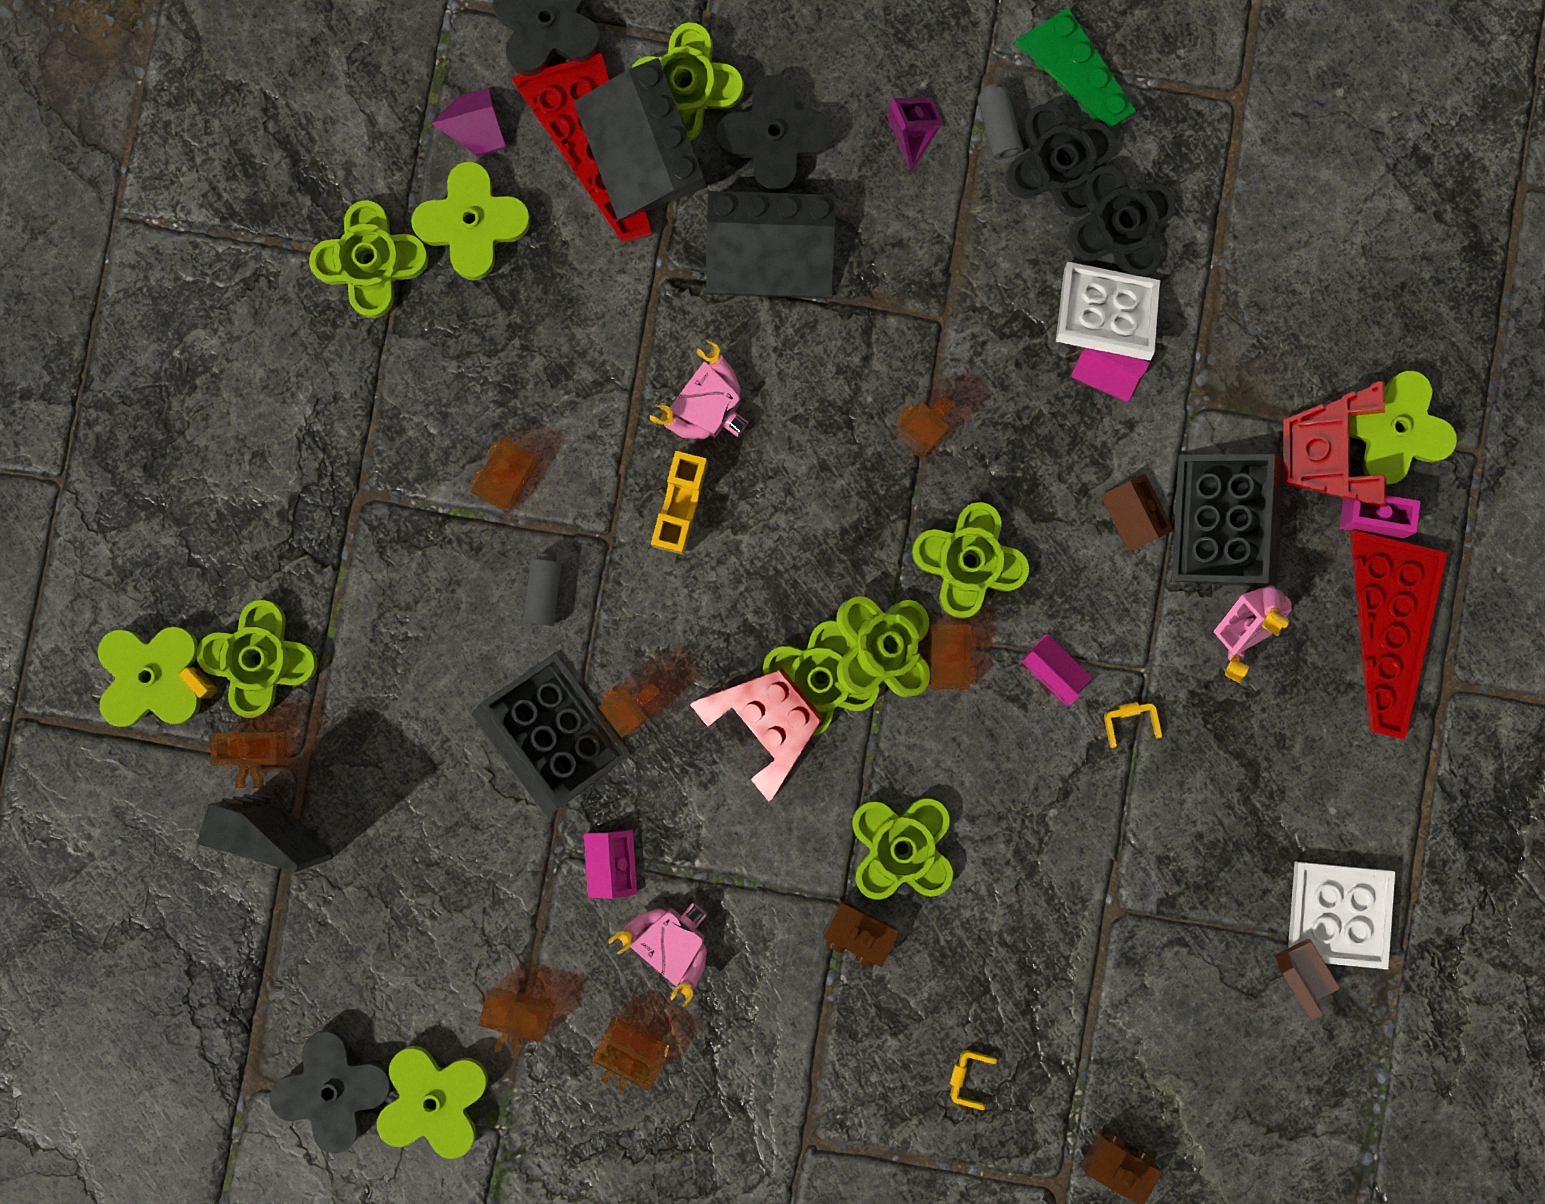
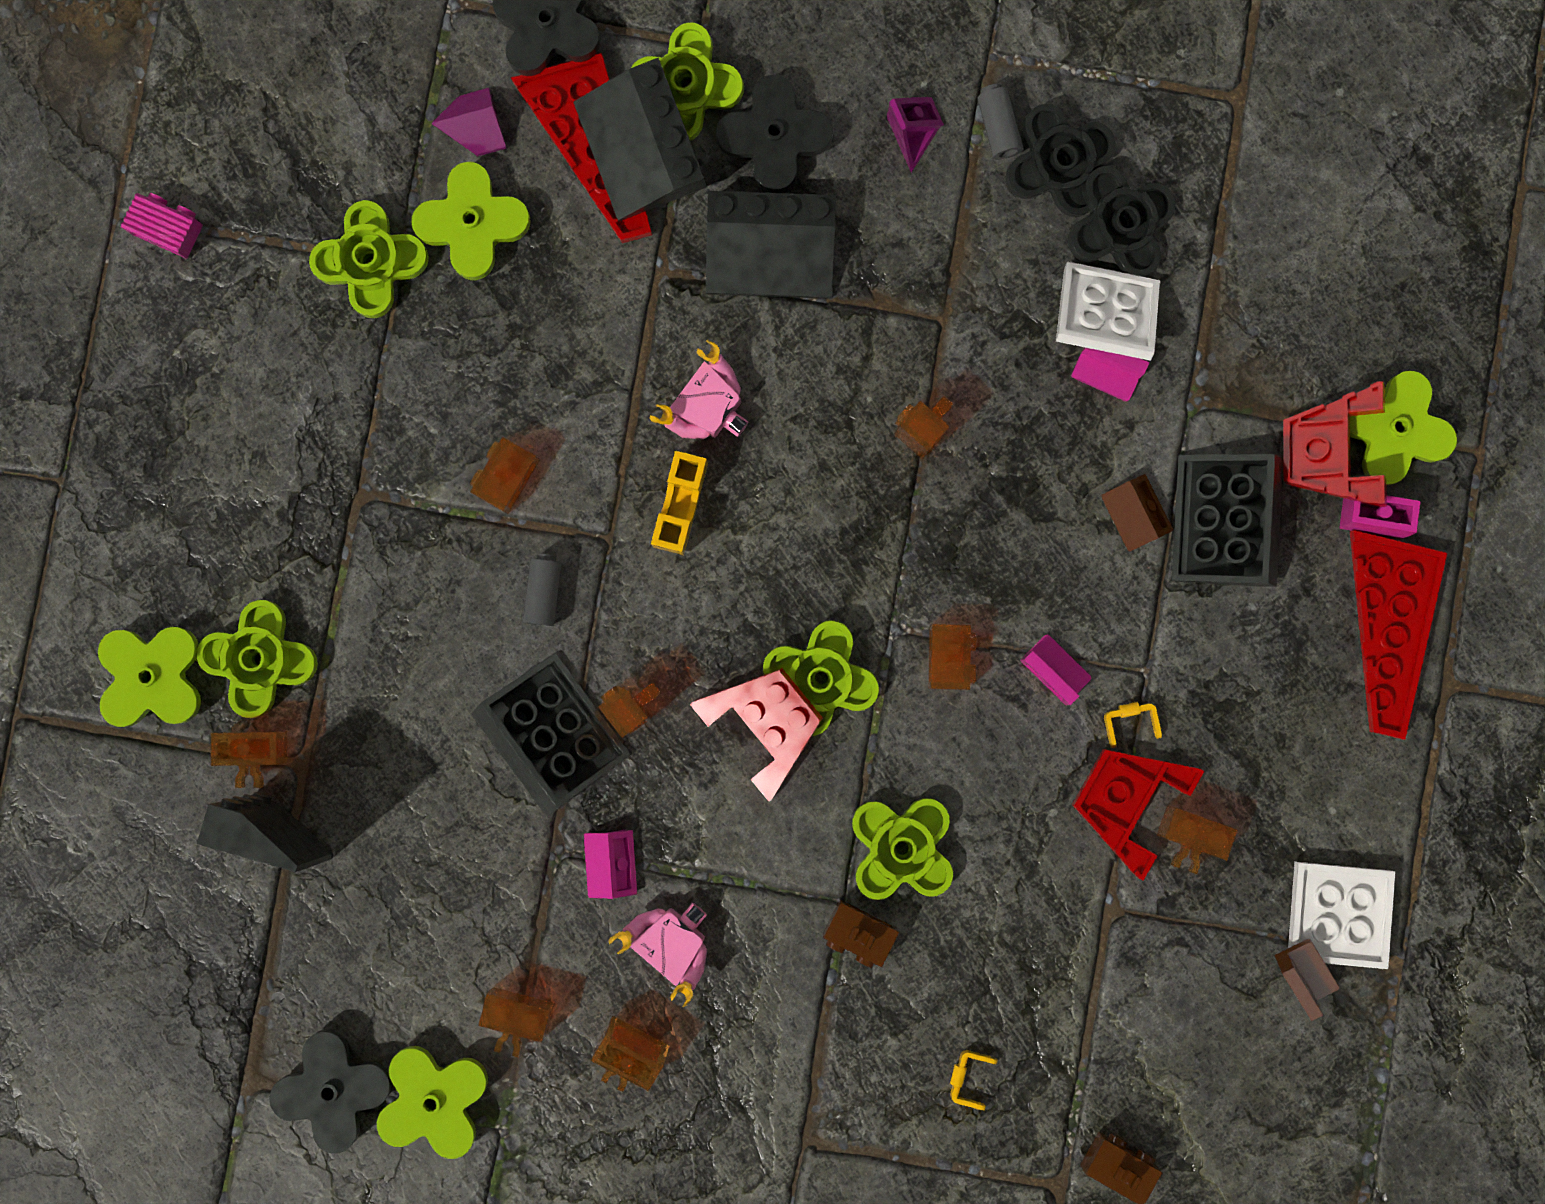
yellow tile [178,667,218,698] -> none
lime plant [836,596,930,697] -> none
lime plant [912,502,1029,619] -> none
green wing [1014,8,1136,130] -> none
bright pink torso [1214,585,1292,683] -> none
none -> dark pink brick [121,193,203,259]
none -> red wing [1072,749,1204,881]
none -> clear orange brick [1157,805,1237,874]

